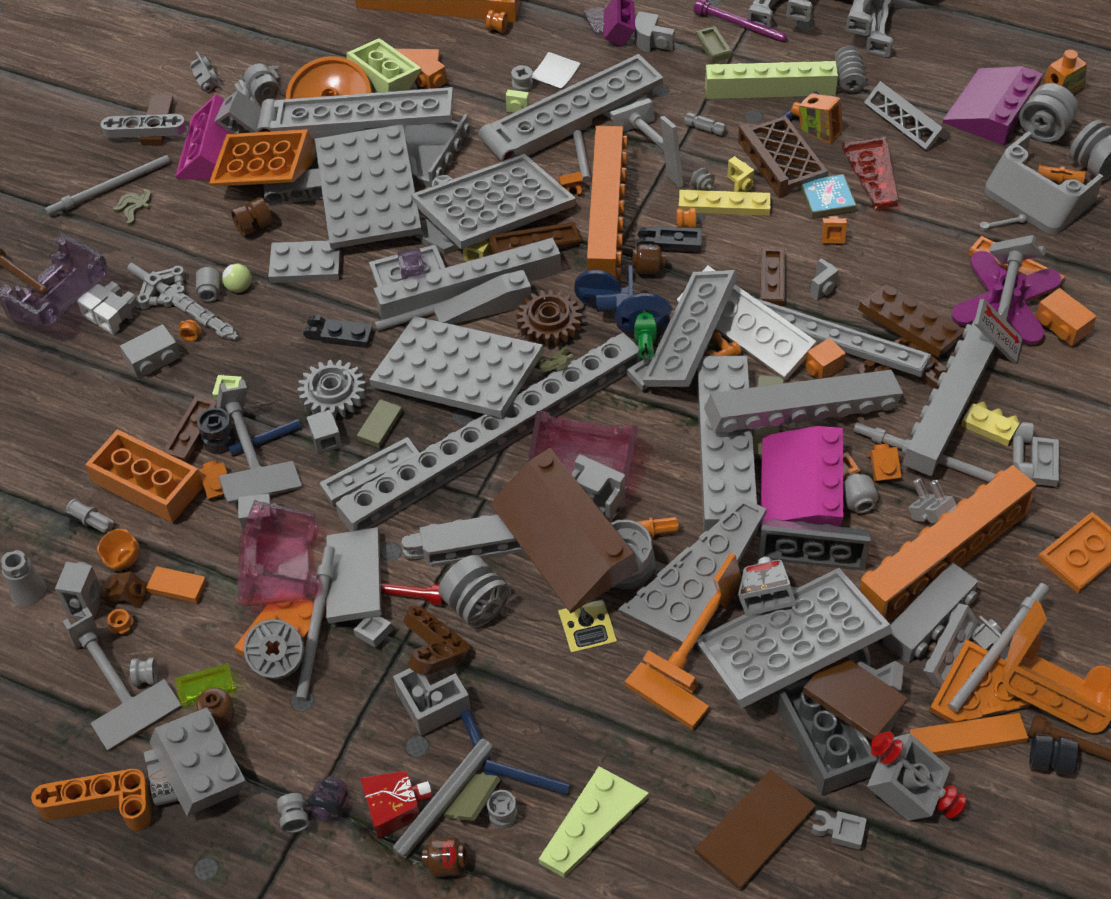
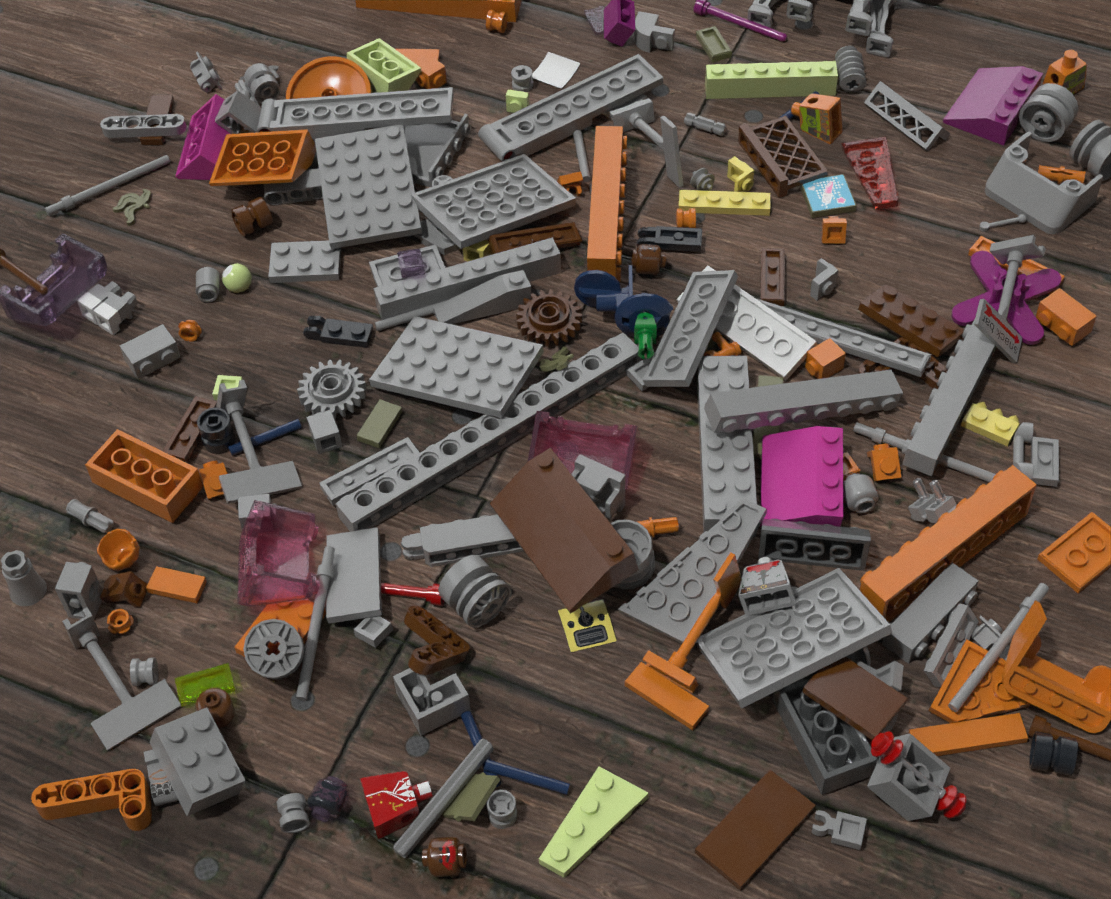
light grey bar [127,263,239,341] -> none

